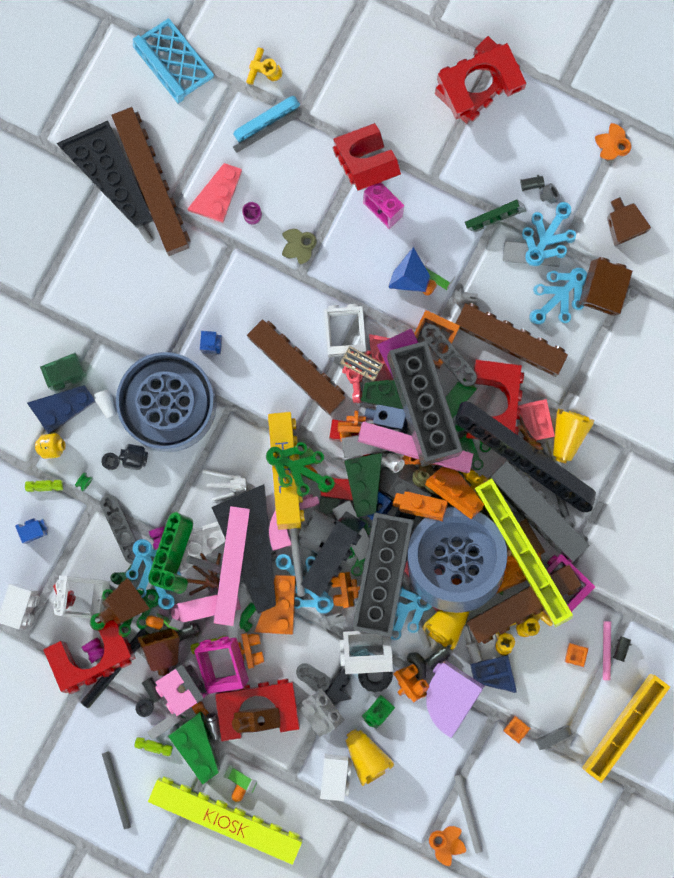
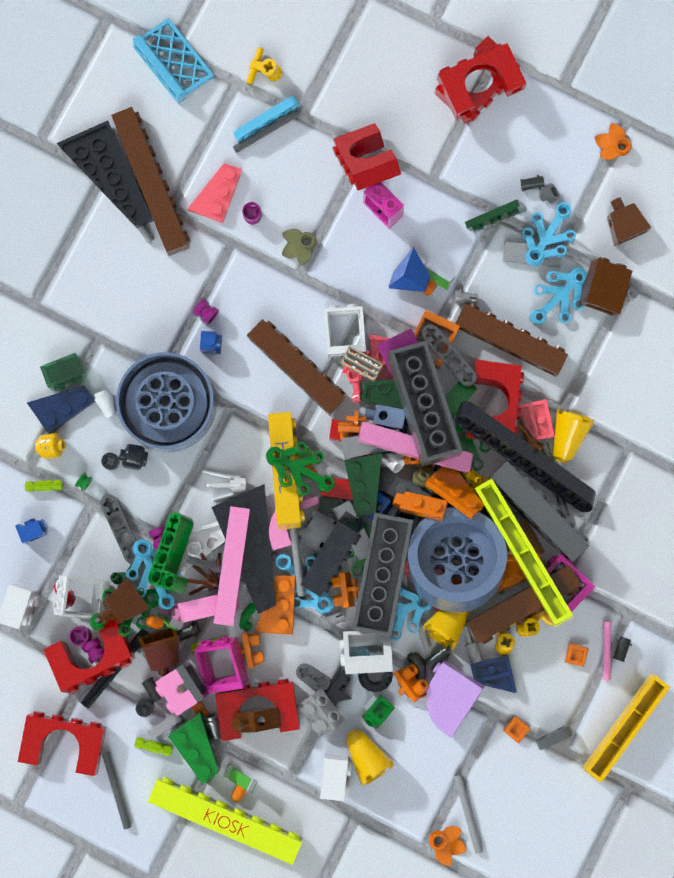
none -> red arch [17,711,107,776]
none -> magenta wheel [69,626,92,646]
none -> magenta wheel [192,298,219,325]

